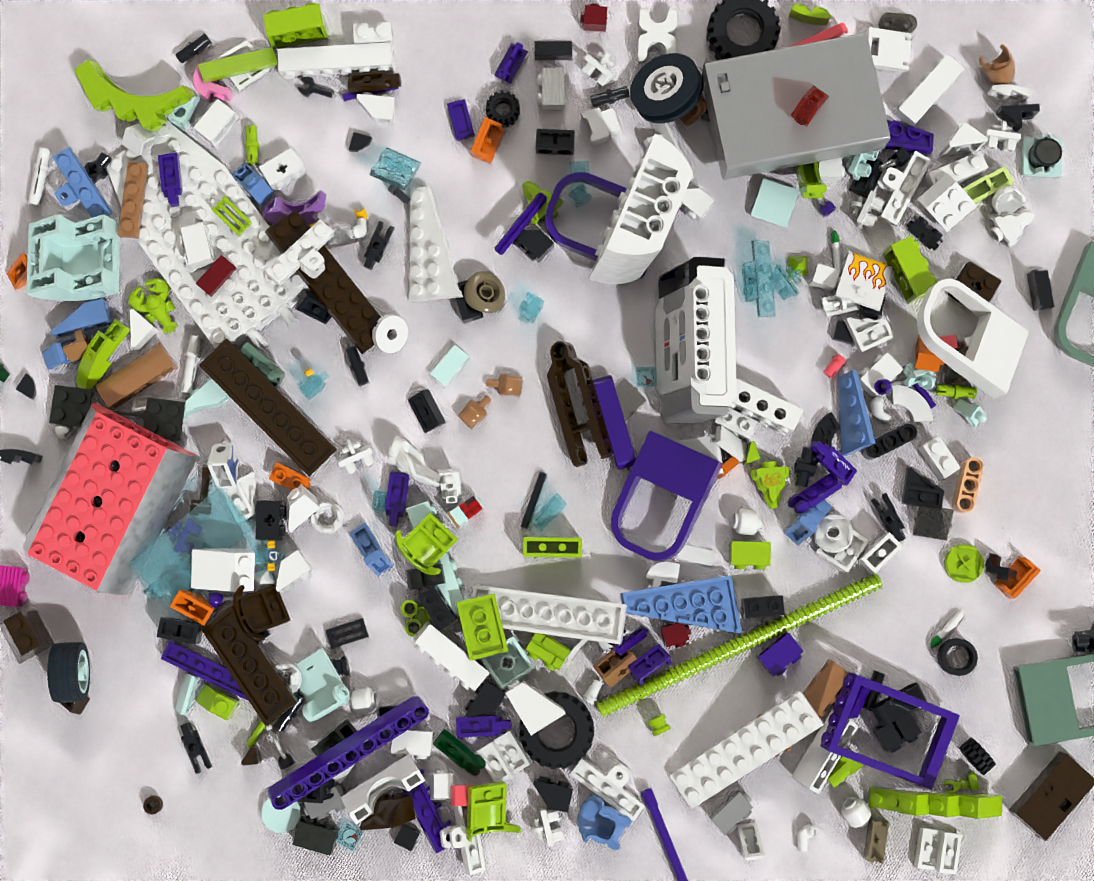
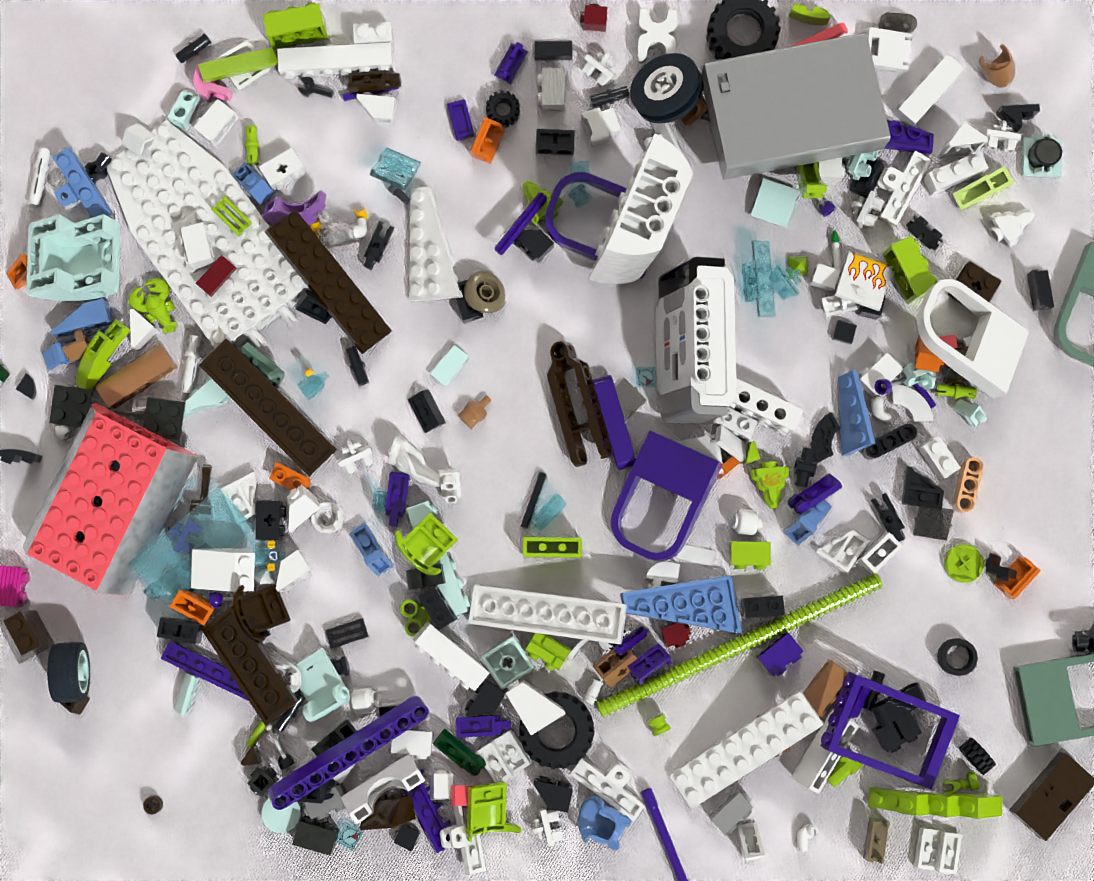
lime arch [74,59,195,132] -> none
medium nougat plate [118,162,149,239] -> none
dark purple hinge [158,152,182,207] -> none
black hinge [180,722,212,774] -> none
lime slope [196,683,240,720] -> none
white torso [207,440,239,489] -> none
white plate [265,220,334,286] -> none
black tile [348,132,373,152] -> none
white tile [372,314,408,353] -> none
leg [446,495,484,529] -> none
lime plate [456,593,508,661] -> none
medium nougat piece [486,374,523,396] -> none
clear light blue brick [518,292,545,324] -> none
white slope [679,188,715,222] -> none
clear red slope [791,85,829,127] -> none
dark purple hinge [809,441,857,486] -> none
white tile [814,514,854,553] -> none
coral pin [823,354,846,379] -> none
white head [841,797,871,828] -> none
white wing [844,317,895,353] -> none
black piece [879,147,910,171] -> none
white brick [917,173,977,232] -> none
white piece [930,611,963,648] -> none
white slope [986,84,1032,103] -> none
white hair [992,186,1025,213] -> none
none -> pearl dark grey brick [247,766,279,797]

